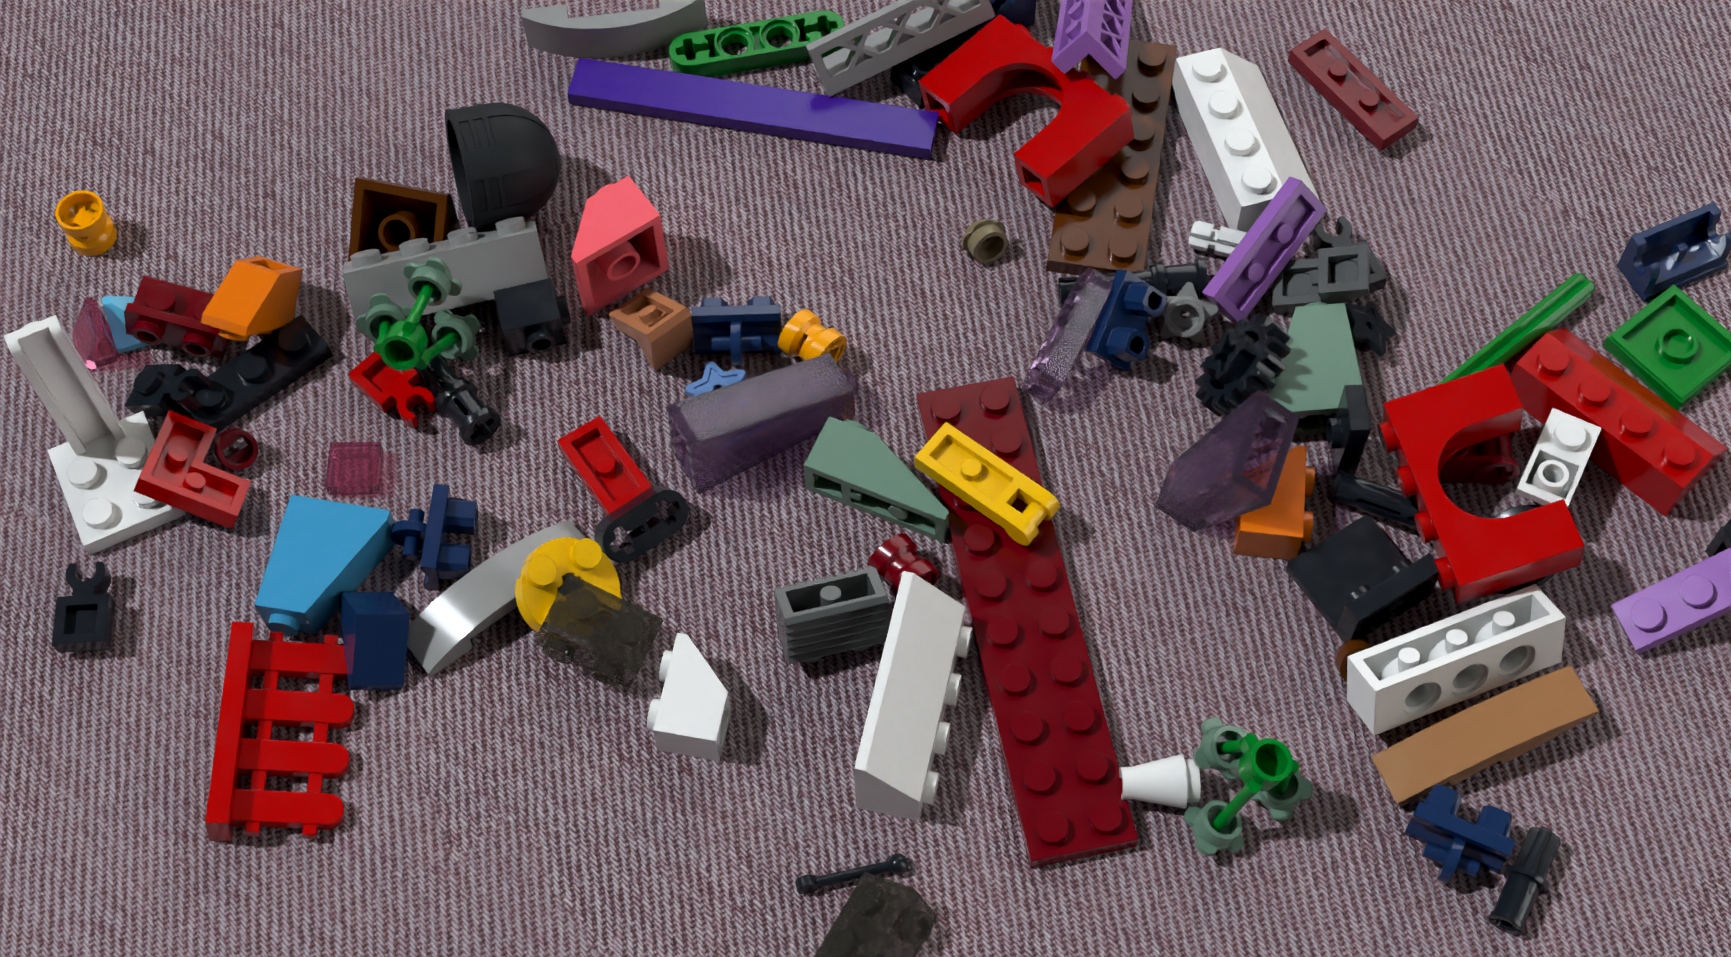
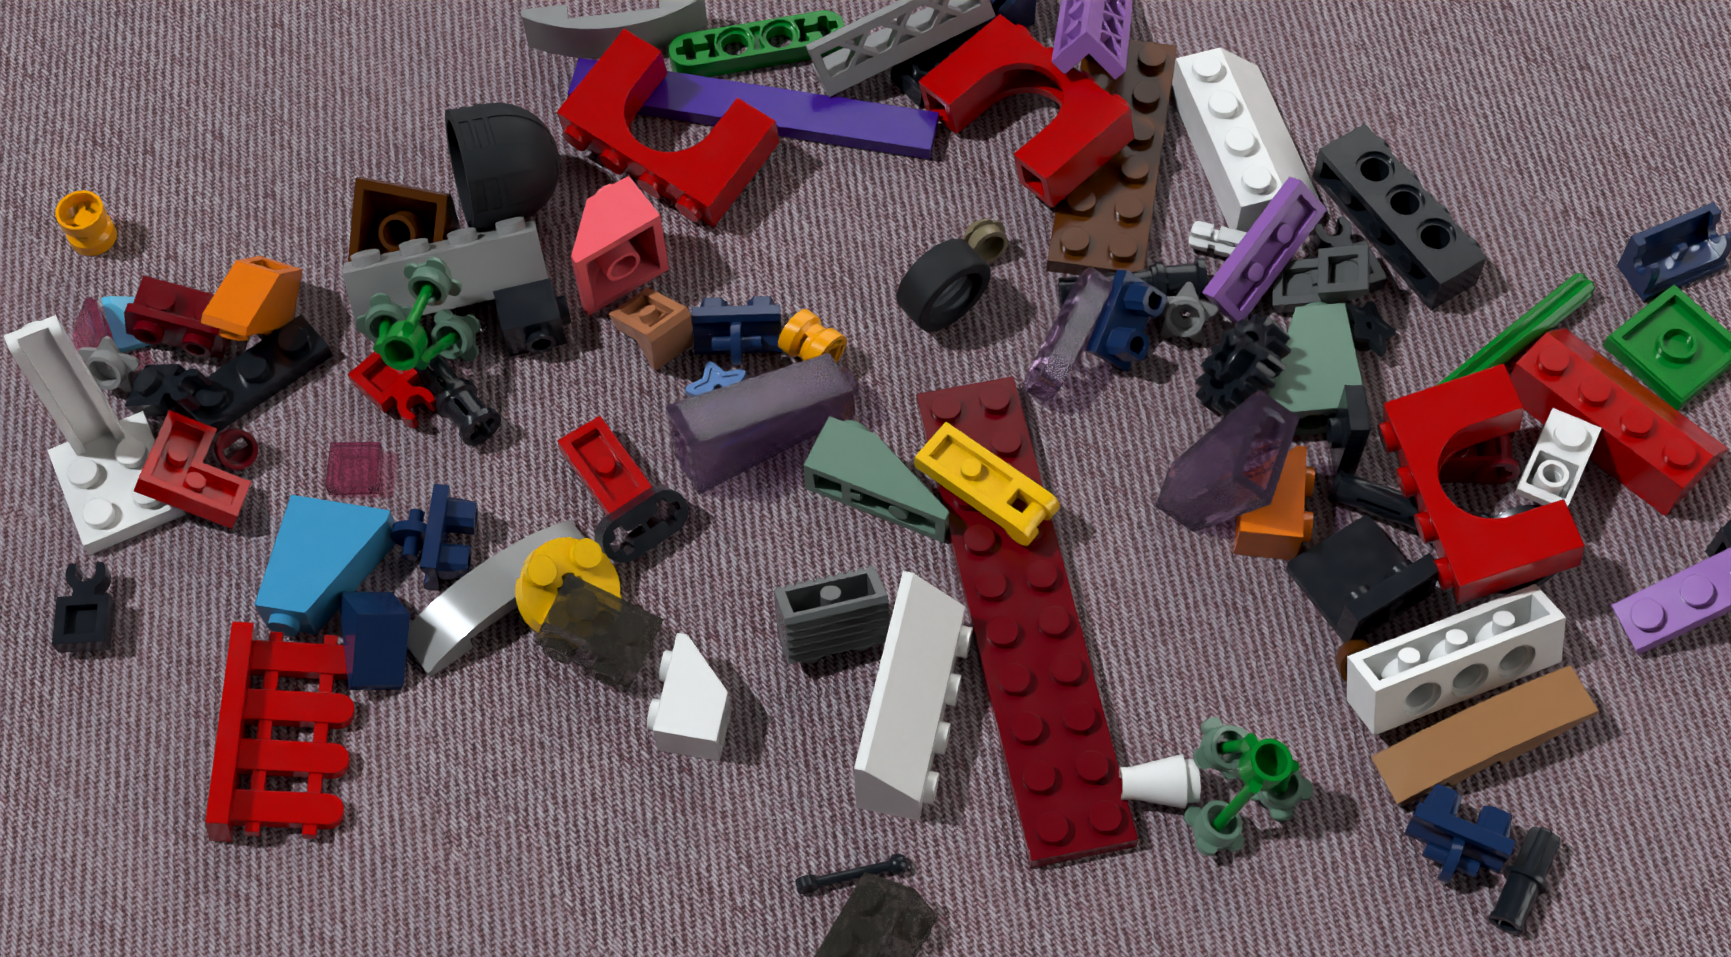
dark red wheel [868,533,940,600] -> none
dark red plate [1288,28,1419,151] -> none
none -> light grey plate [78,336,140,392]
none -> red arch [556,29,780,228]
none -> black tyre [896,239,991,332]
none -> black brick [1312,124,1487,311]

